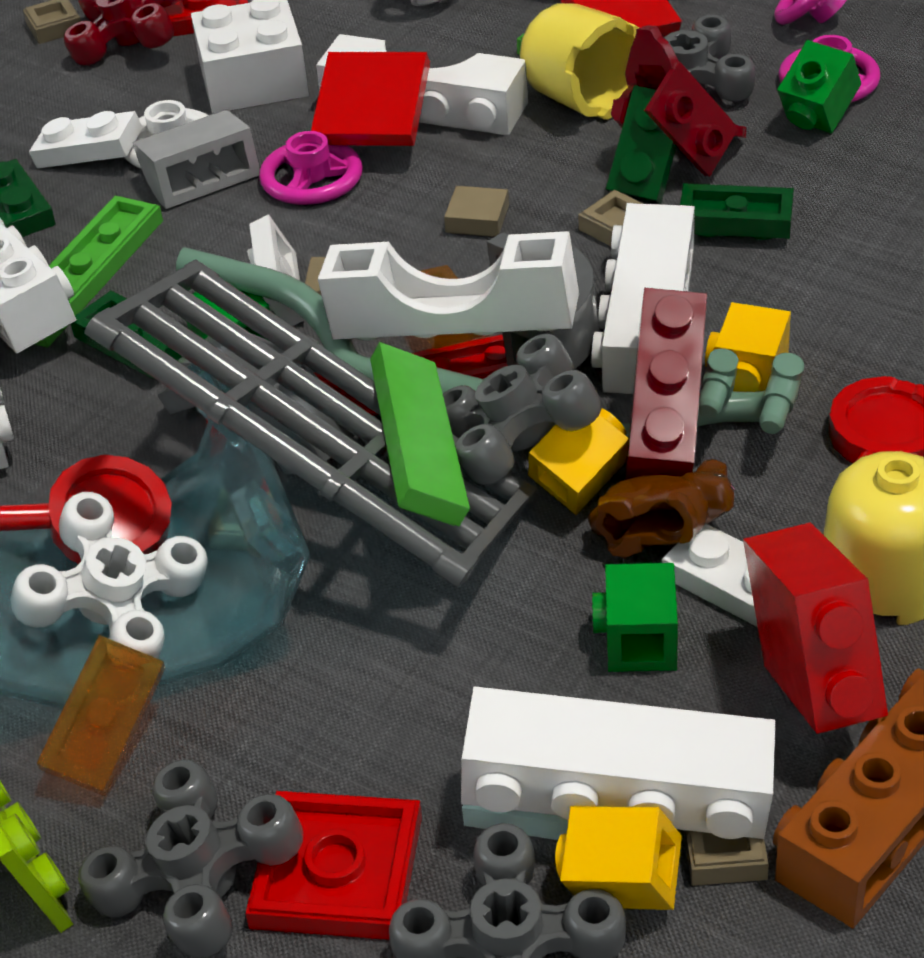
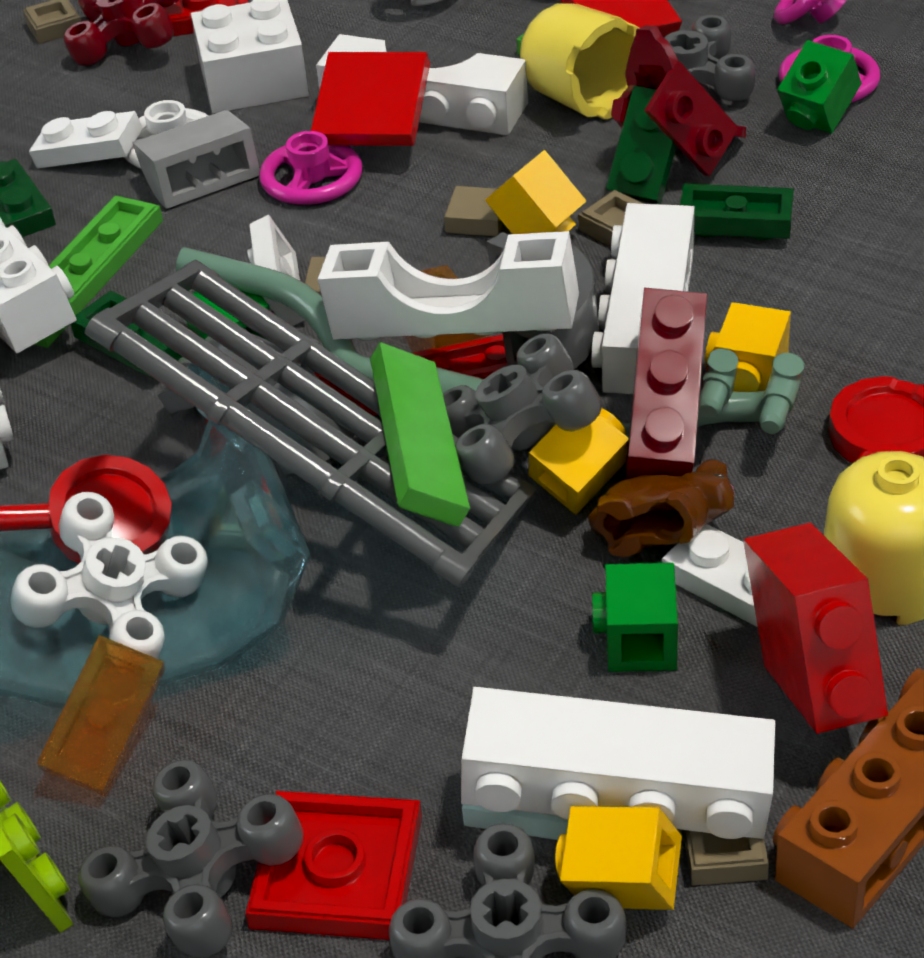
none -> yellow brick [485,150,586,234]

